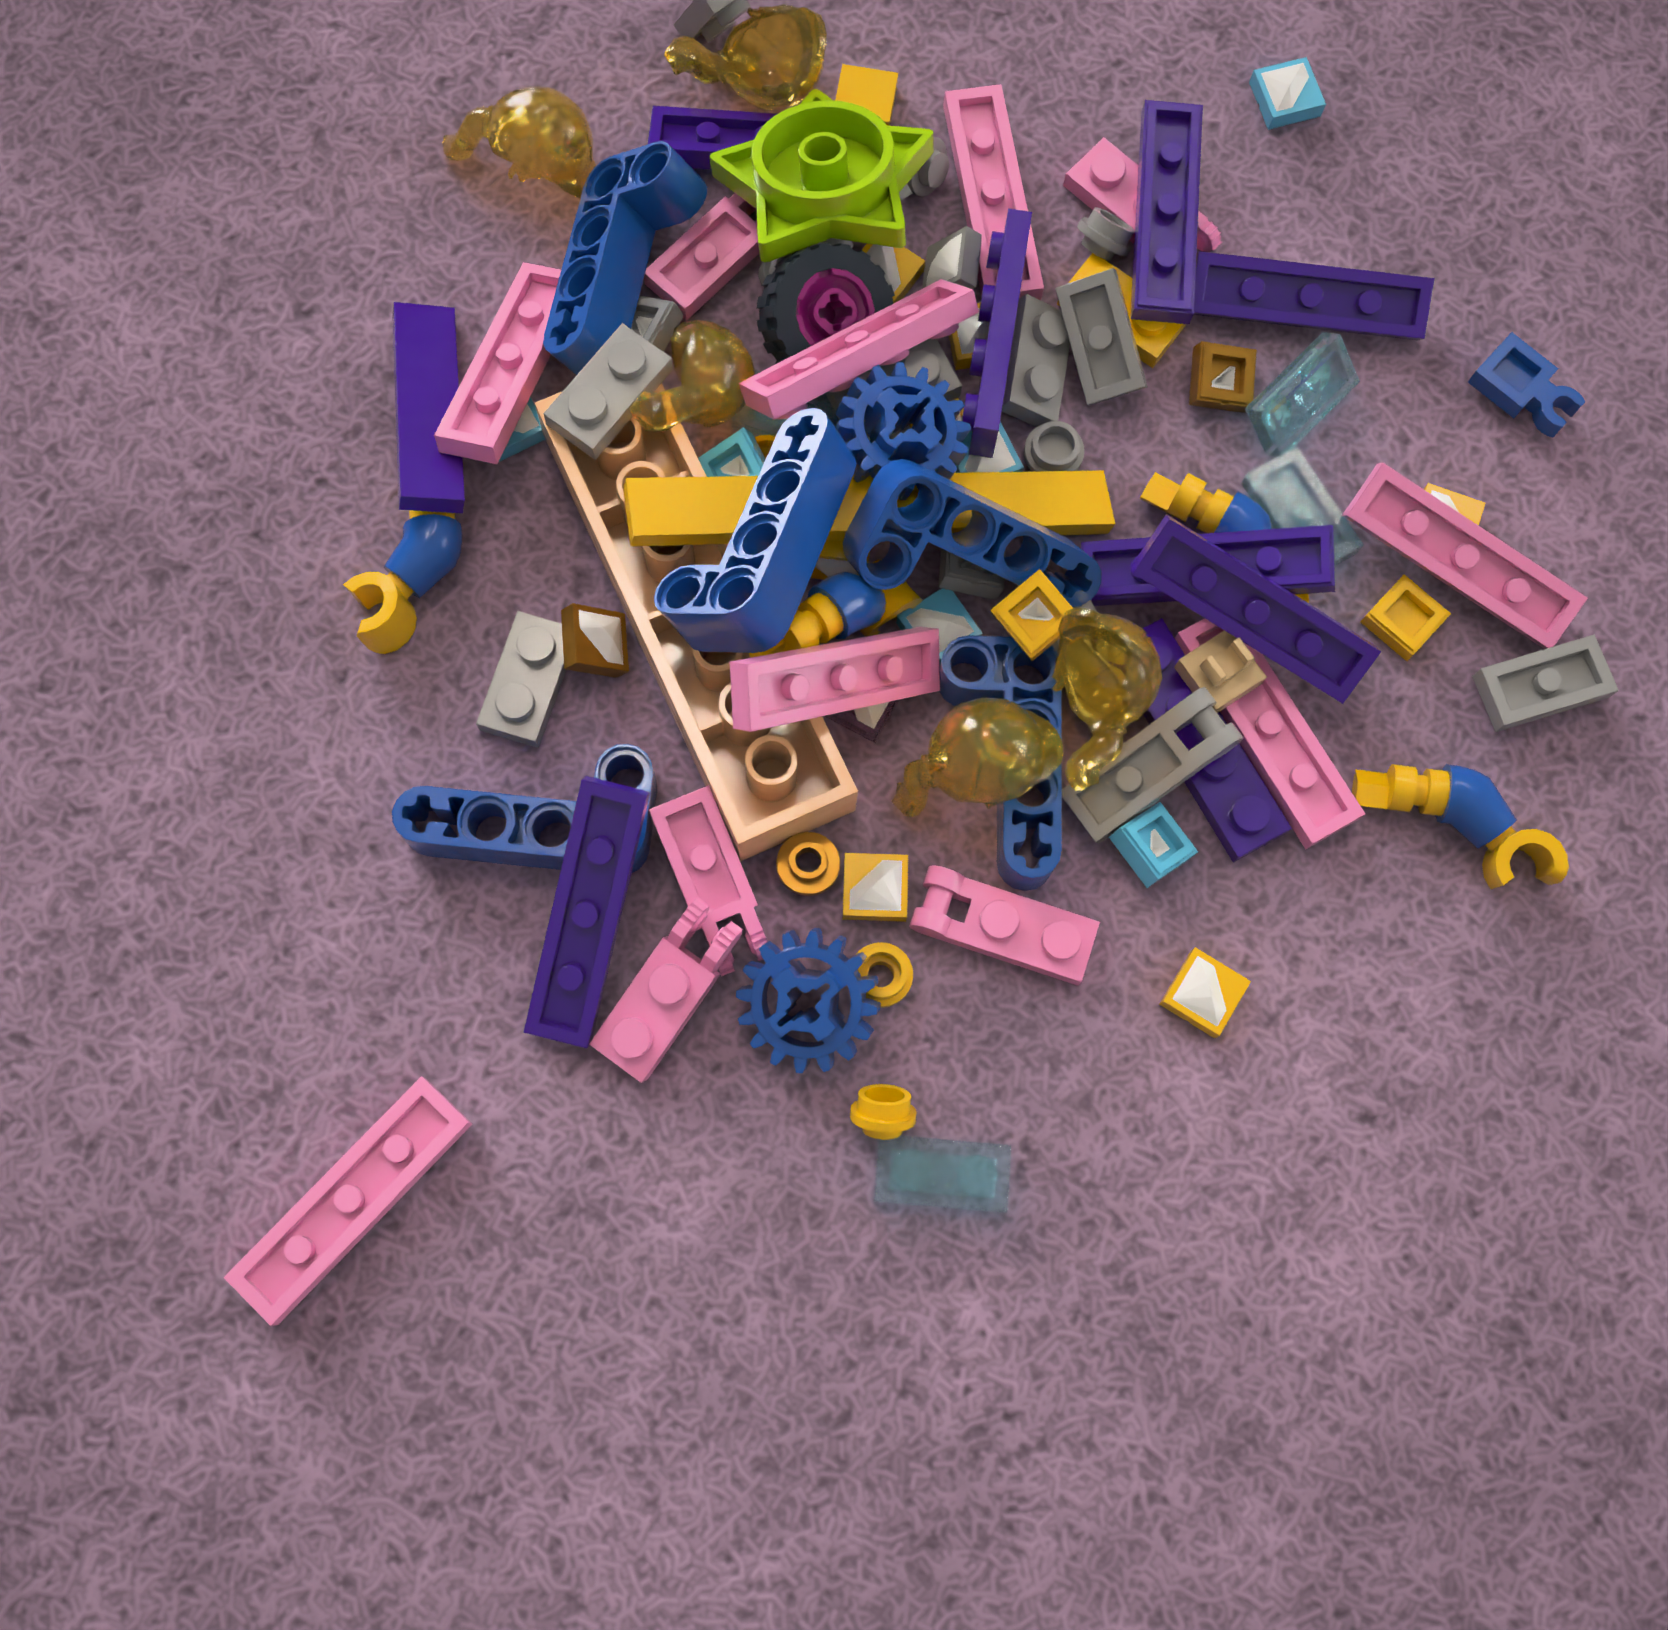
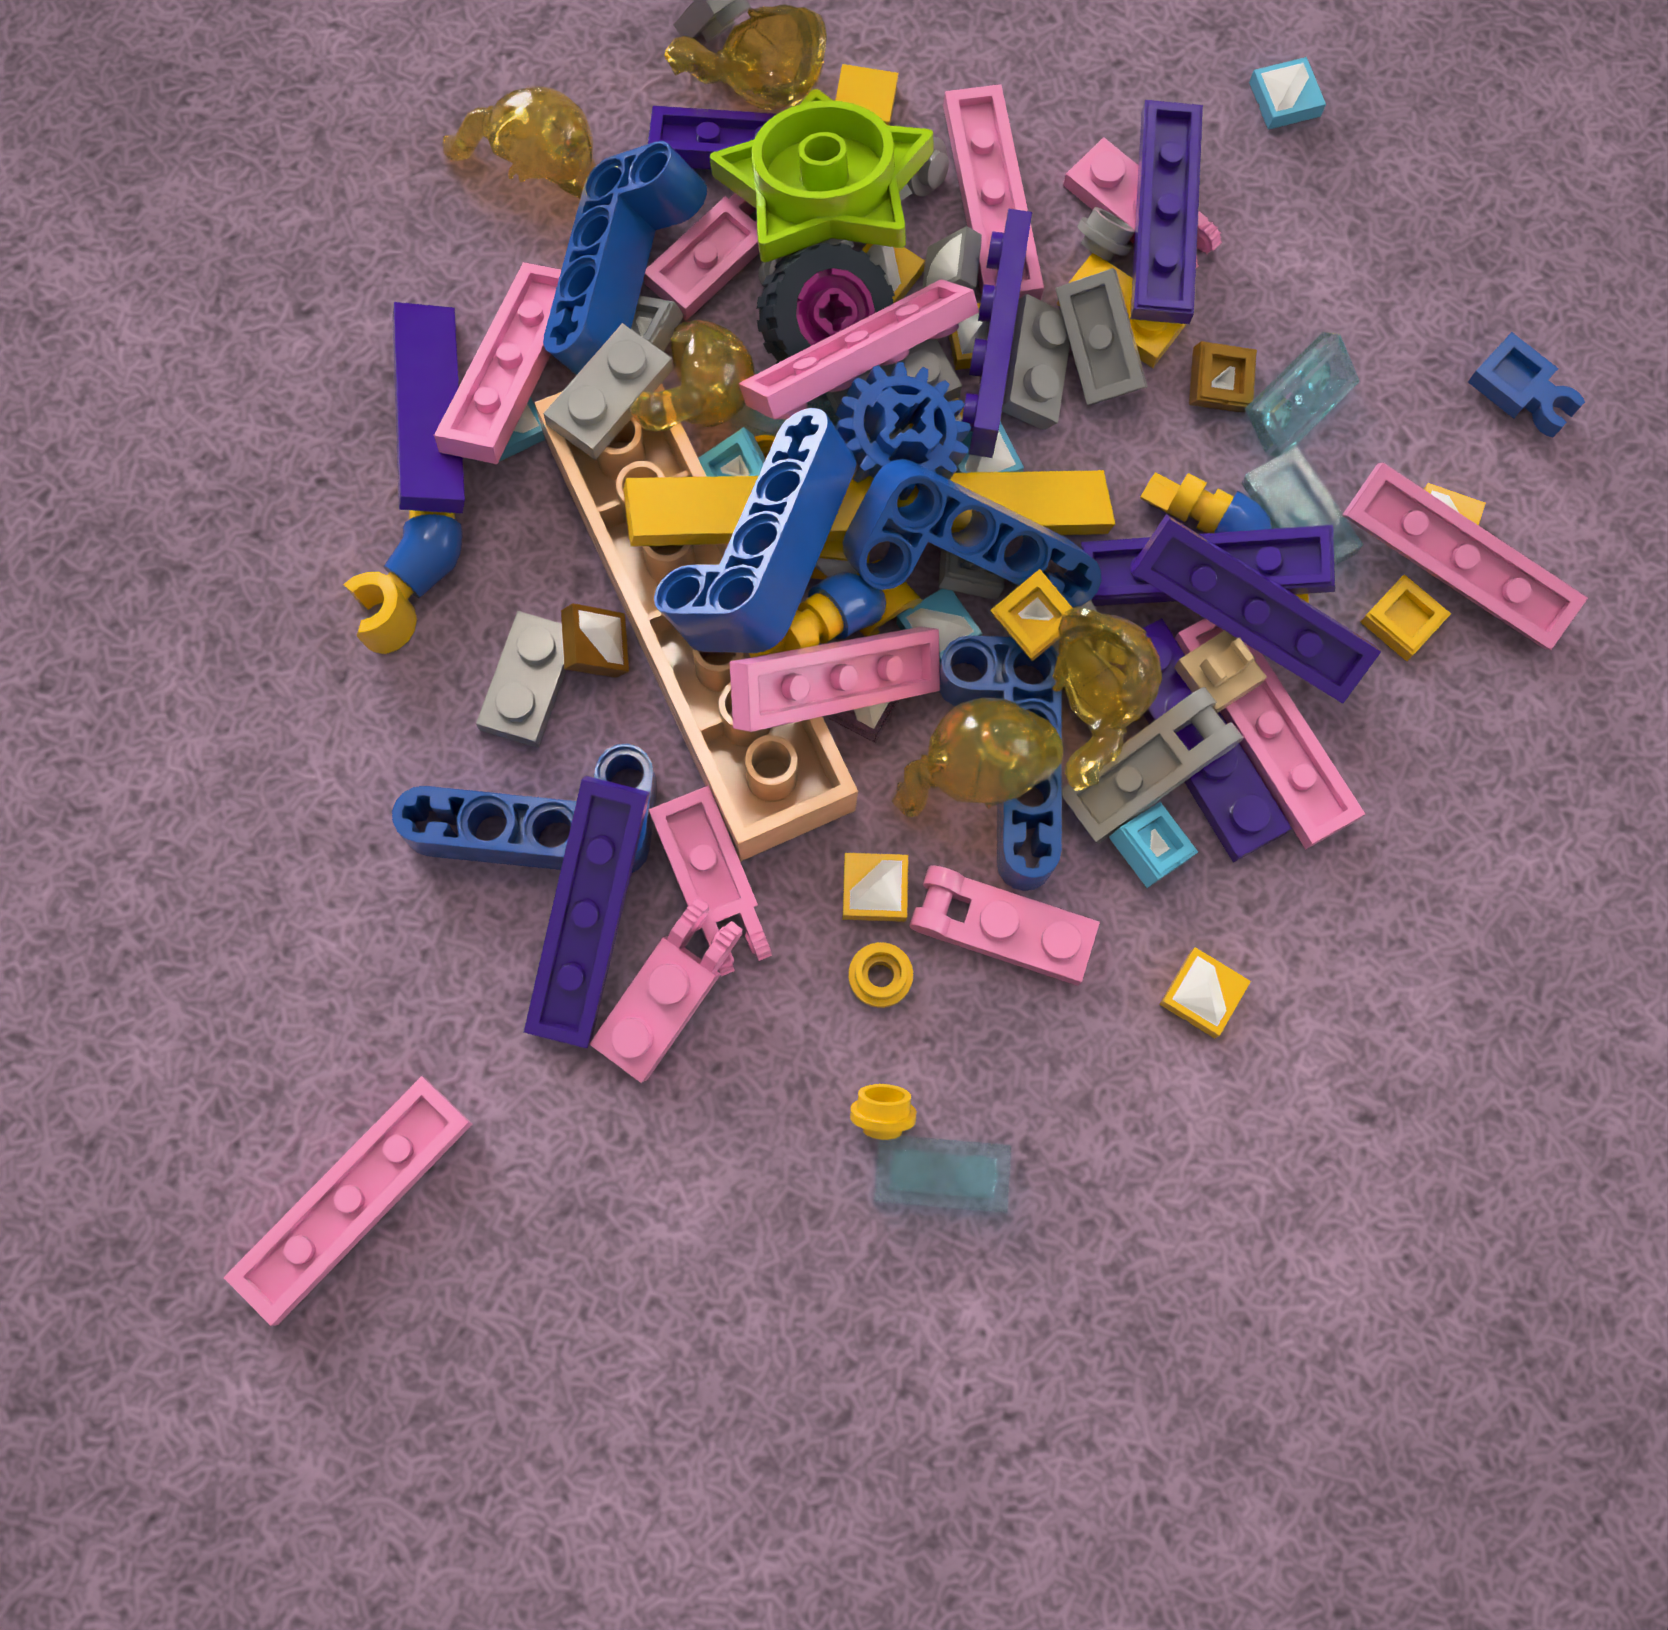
blue gear [736,928,881,1073] -> none
pearl gold plate [776,832,840,896] -> none
light grey plate [1024,421,1085,471] -> none
dark purple plate [1194,251,1435,341] -> none
yellow piece [1352,764,1569,889] -> none
light grey plate [1472,634,1619,732] -> none

